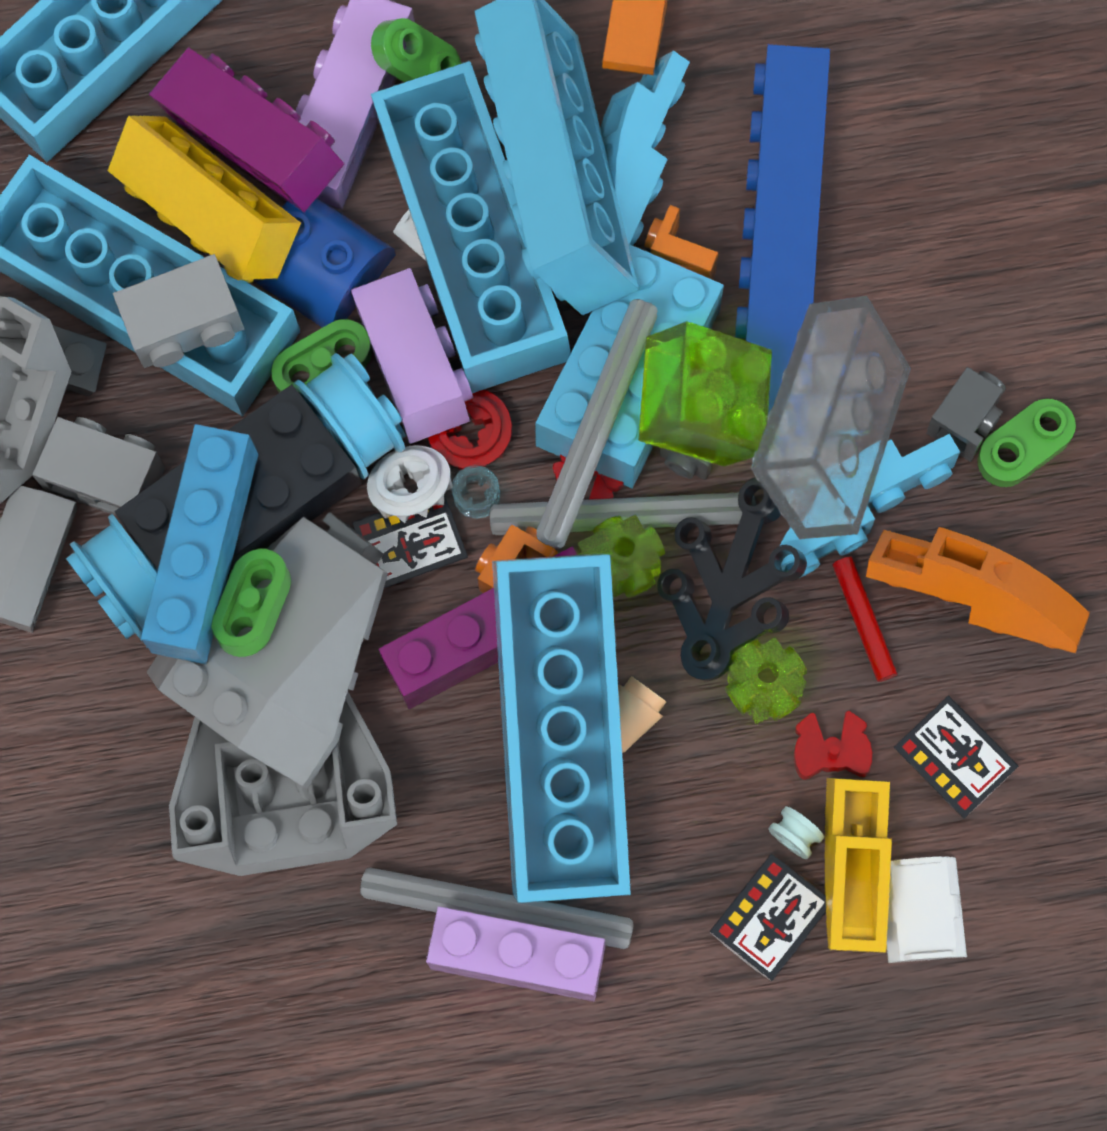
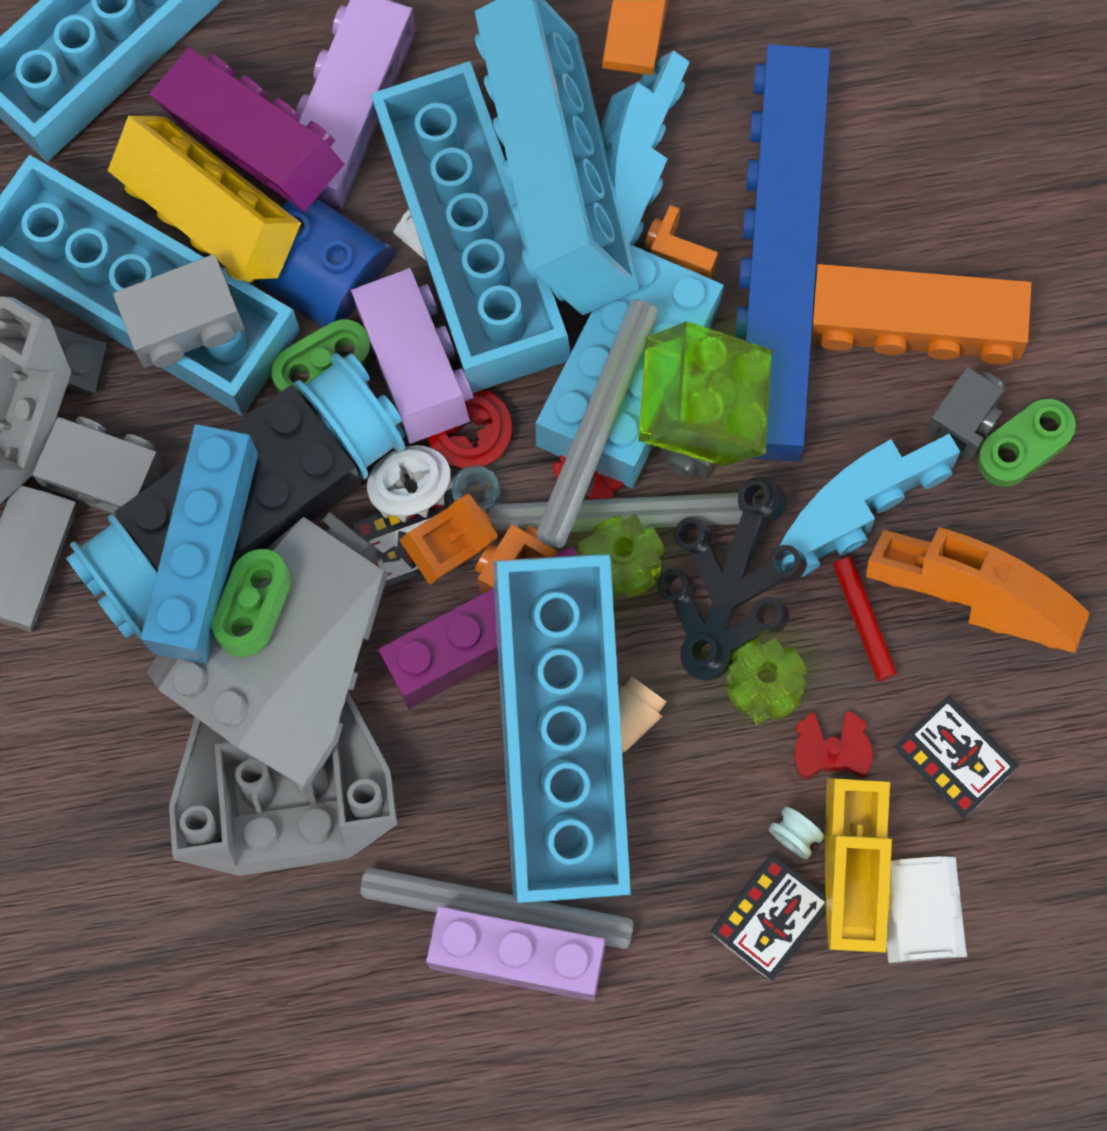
bright green plate [371,18,461,82] -> none
clear brick [751,296,911,539] -> none
none -> orange bracket [399,493,498,585]
none -> orange brick [811,264,1032,364]

